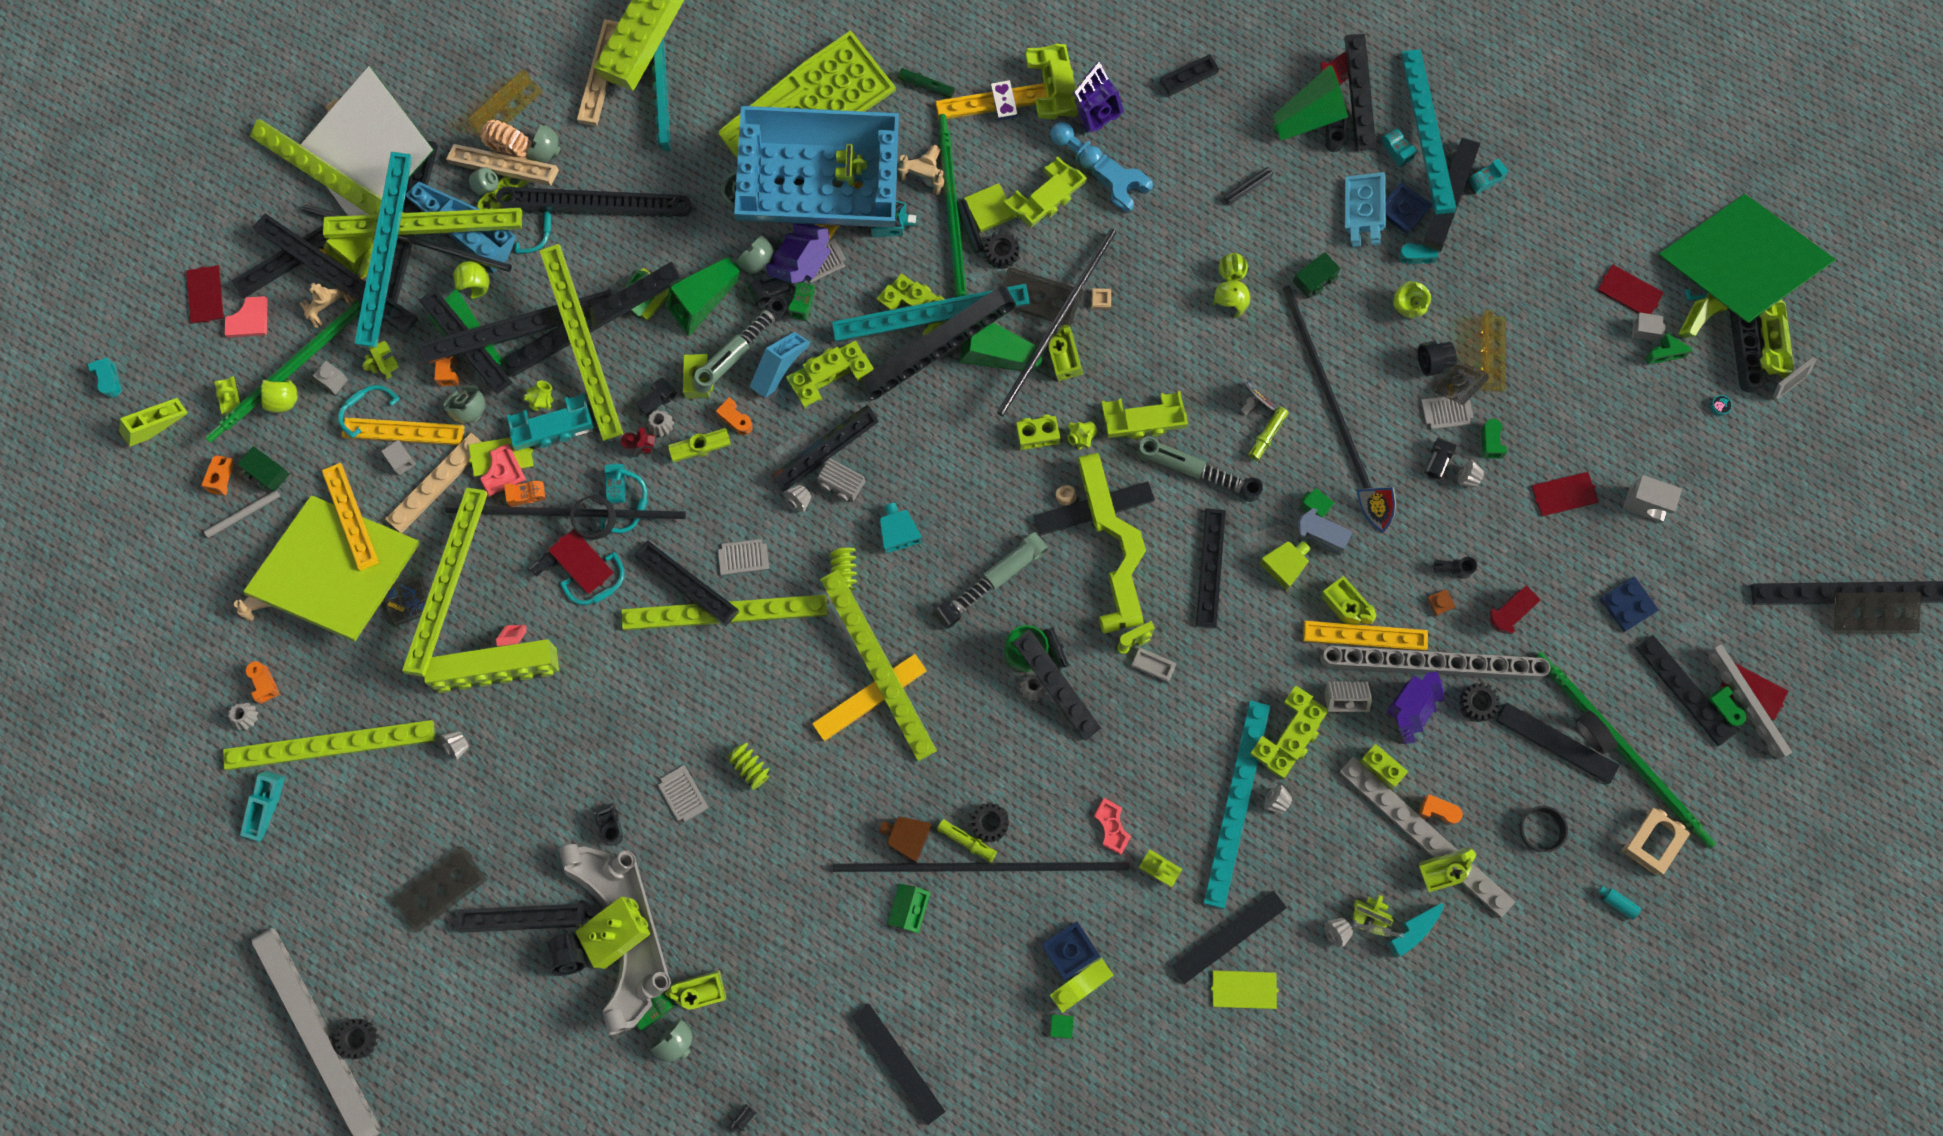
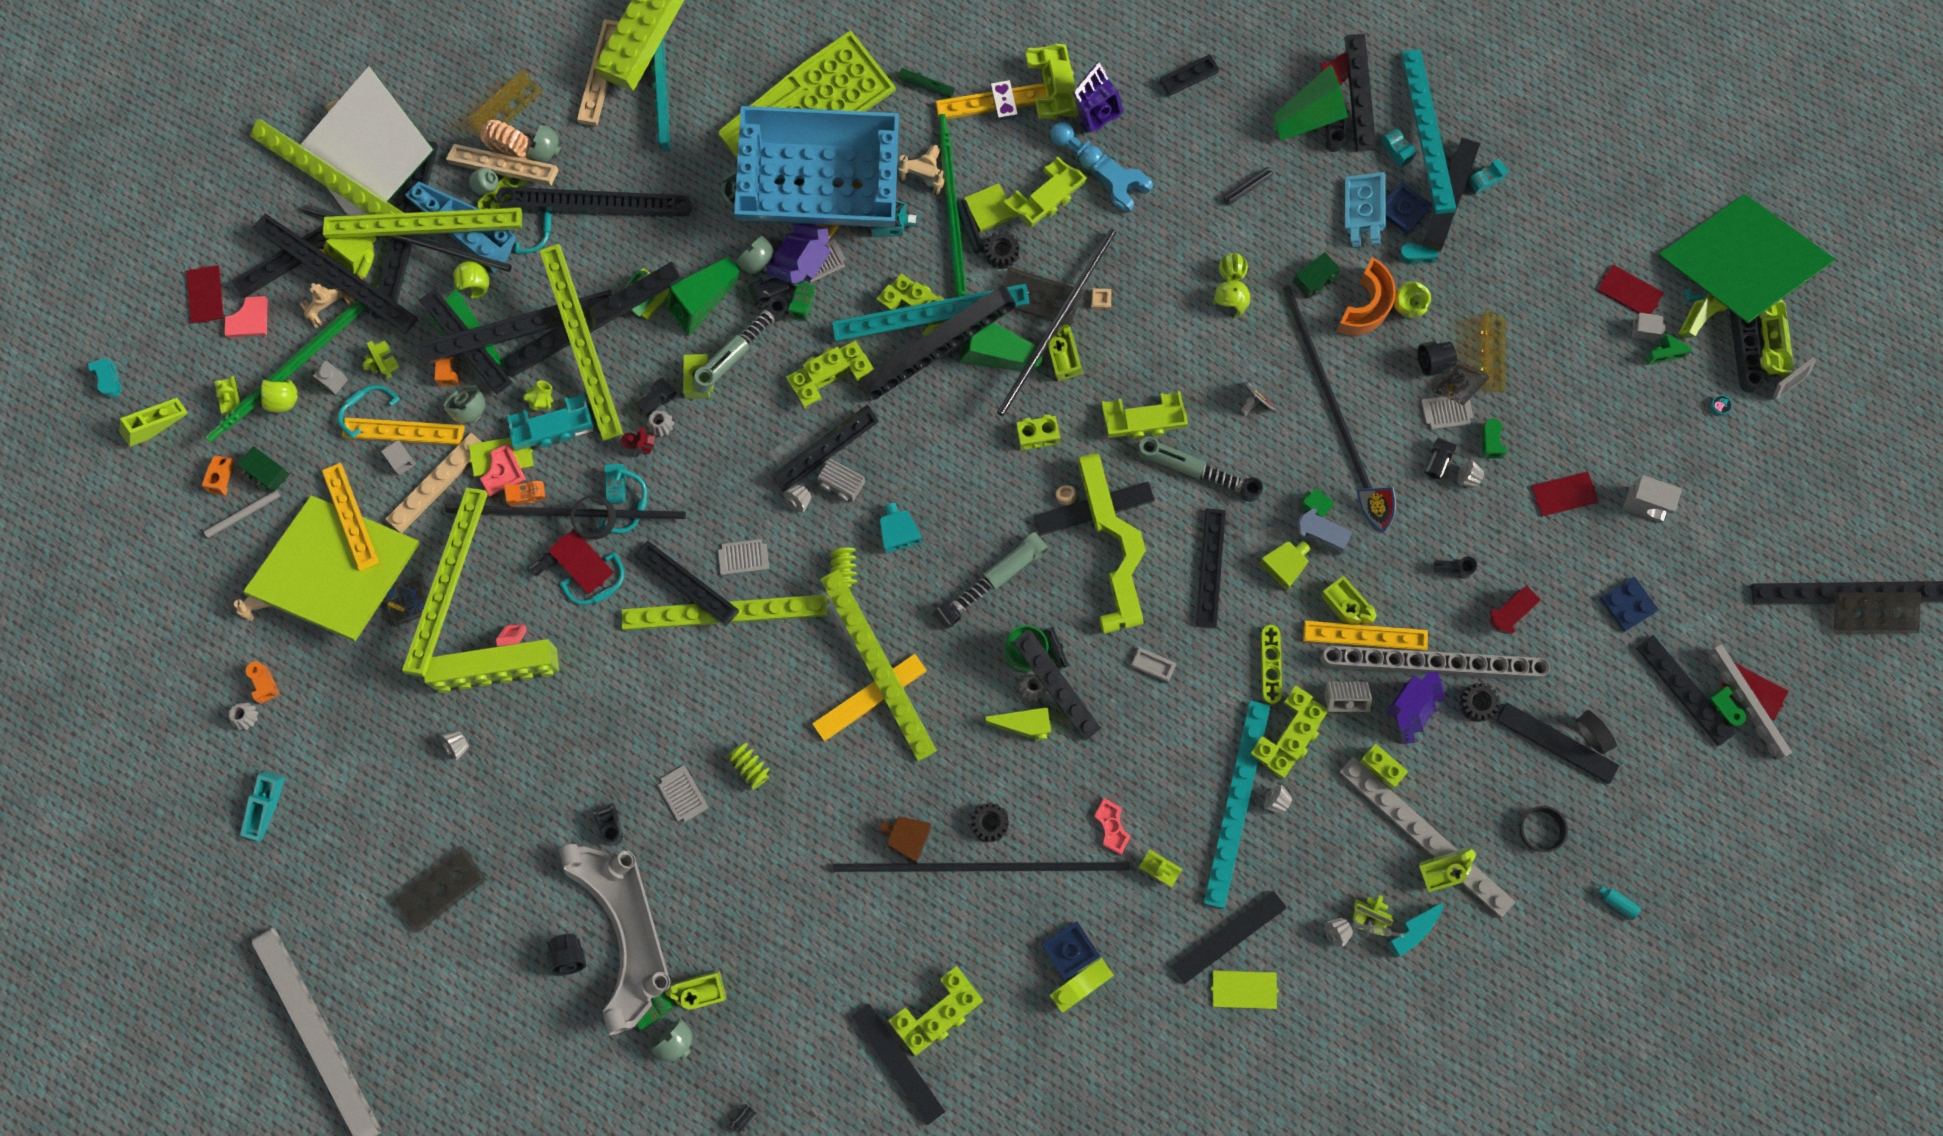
lime plate [223,720,435,771] -> none
black tyre [335,1019,379,1059] -> none
teal plate [355,151,413,348] -> none
black plate [456,903,585,933] -> none
lime piece [575,897,650,969] -> none
lime piece [668,428,731,463] -> none
orange leg [716,397,753,435] -> none
dark azure arch [750,332,810,398] -> none
lime hips [835,144,868,186] -> none
green panel [887,884,931,934] -> none
lime pin [937,819,998,863] -> none
green tile [1050,1014,1074,1039] -> none
lime rock [1068,421,1097,450] -> none
lime plate [1117,621,1155,655] -> none
lime pin [1248,406,1289,461] -> none
orange leg [1418,794,1463,825] -> none
dark orange plate [1427,589,1456,616] -> none
green axle [1535,651,1716,849] -> none
tan panel [1621,808,1690,876] -> none
none -> lime bracket [889,966,984,1056]
none -> lime slope [985,708,1051,741]
none -> lime beam [1261,625,1282,705]
none -> orange brick [1336,257,1396,336]

